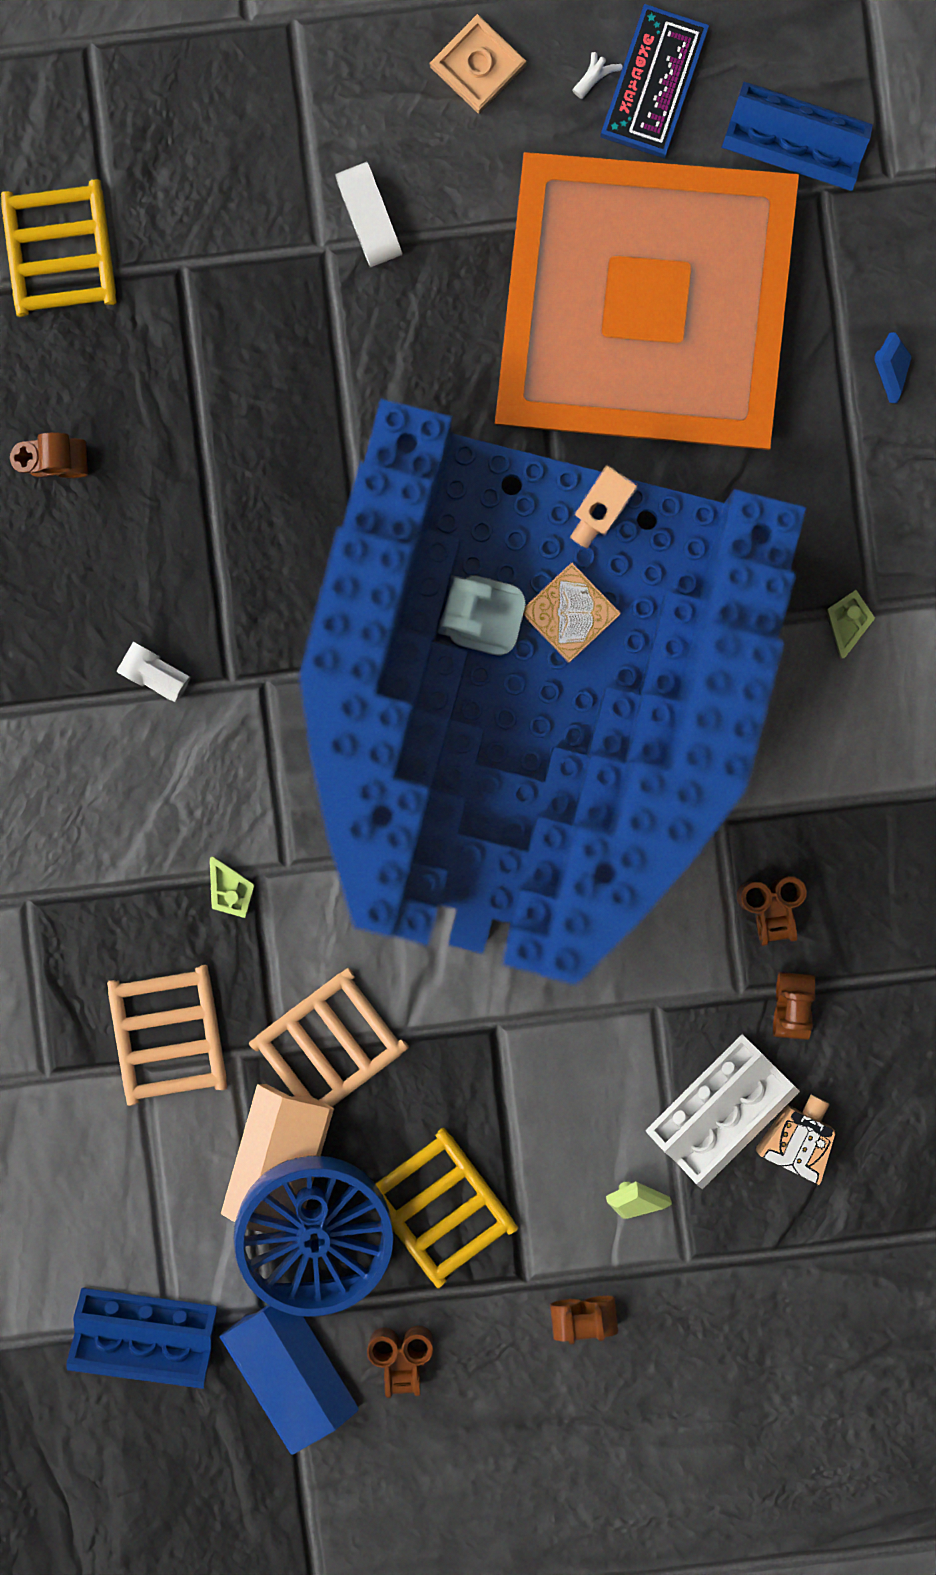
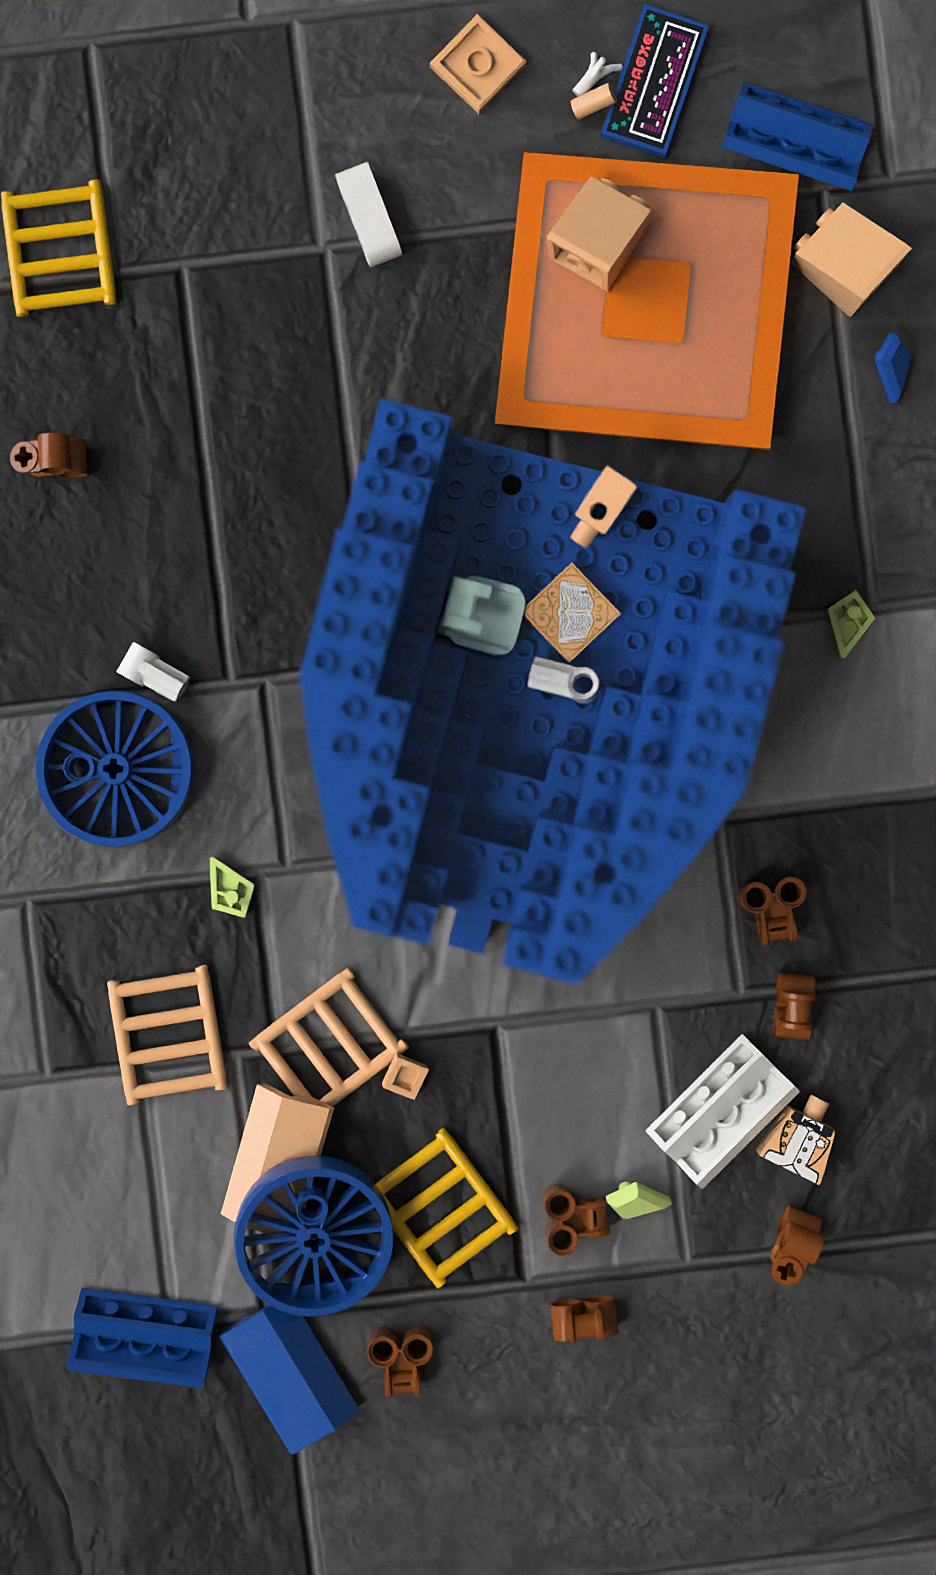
none -> blue piece [36,691,196,847]
none -> light nougat plate [382,1053,429,1100]
none -> white piece [528,657,600,704]
none -> dark orange piece [542,1184,611,1256]
none -> light nougat slope [547,176,651,292]
none -> light nougat piece [571,82,617,120]
none -> dark orange piece [770,1205,824,1286]
none -> light nougat slope [791,203,912,318]

